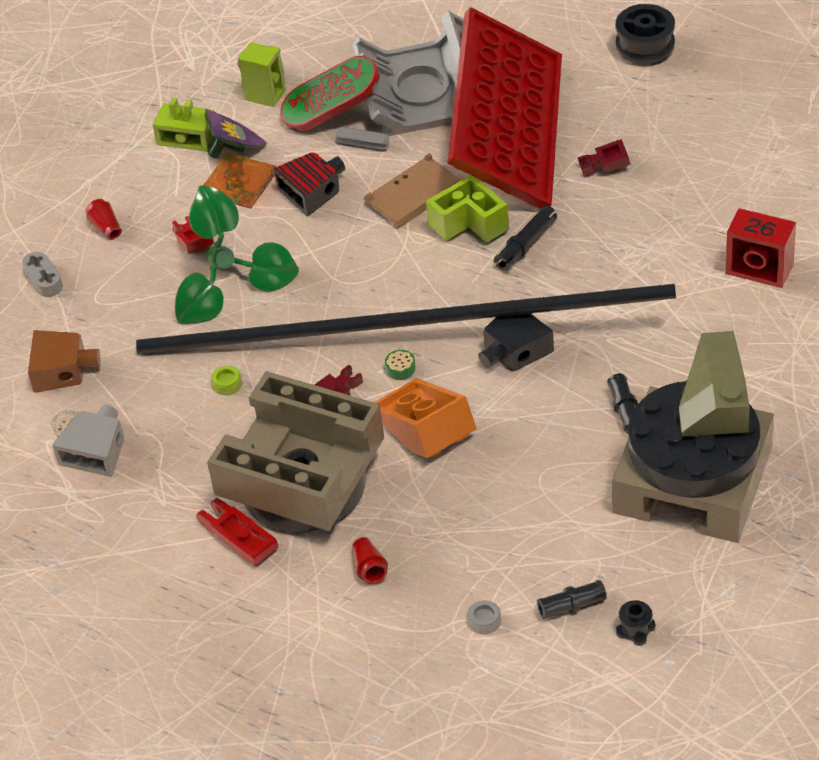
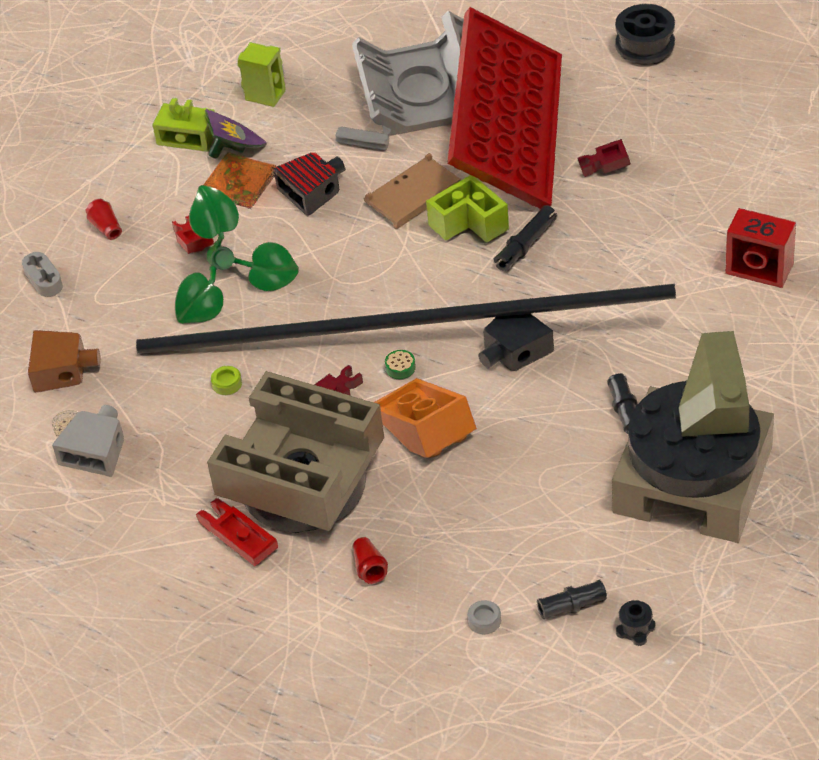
tile [280,56,380,131] -> none

